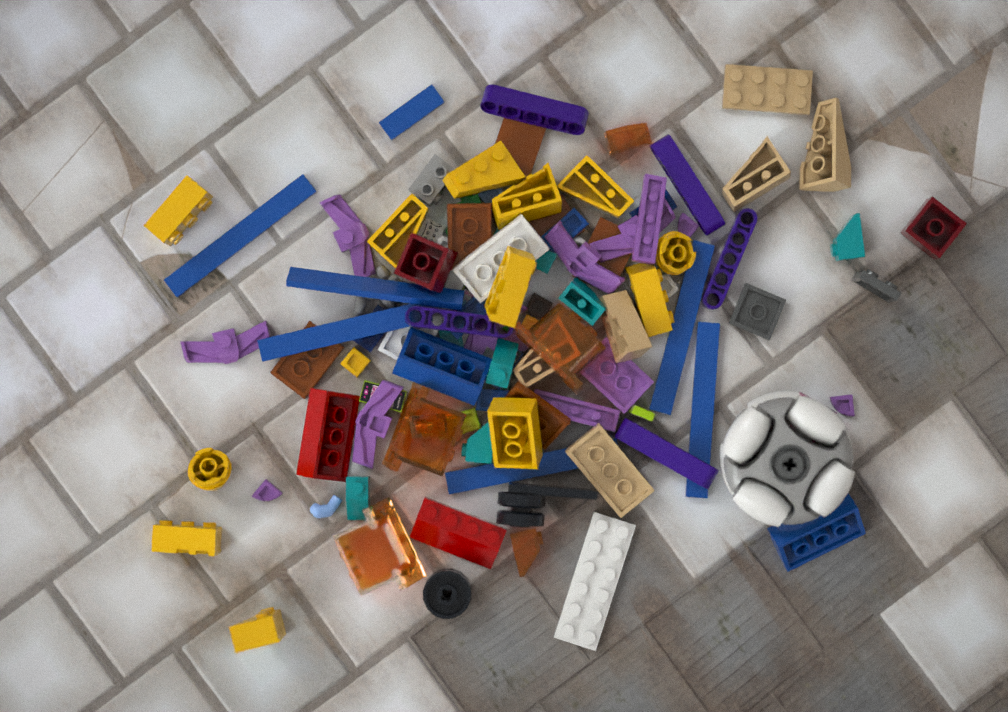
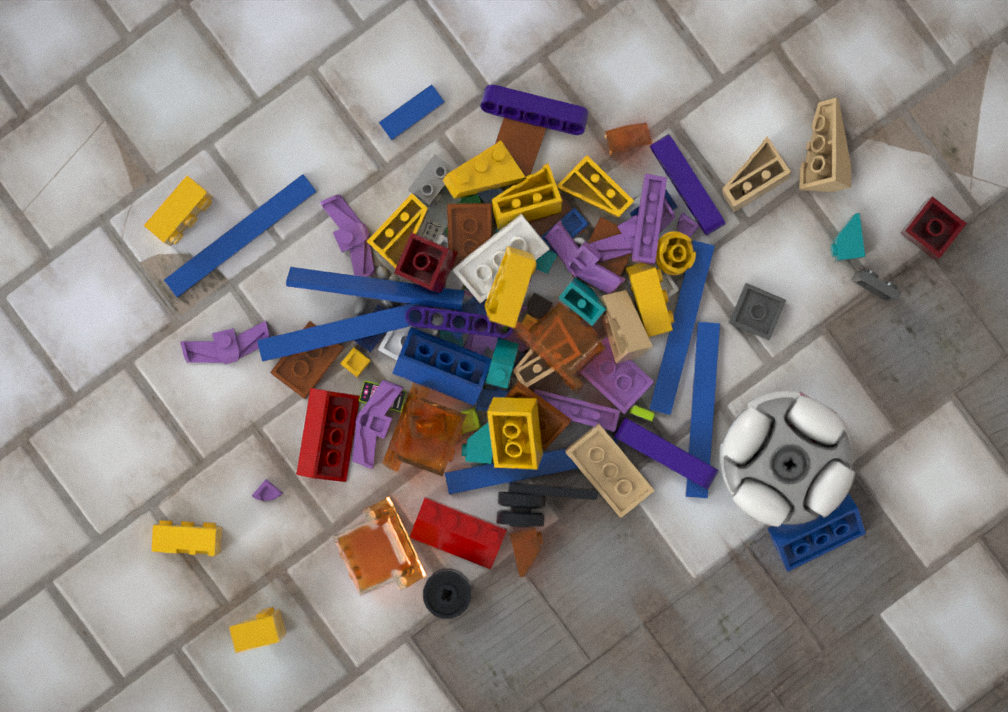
yellow cone [188,448,232,491] -> none
light blue arm [310,495,343,518] -> none
teal slope [346,476,370,520] -> none
white plate [554,512,636,651] -> none
dark purple beam [702,208,757,310] -> none
tan plate [722,64,813,115] -> none
medium lavender tile [830,394,855,416] -> none

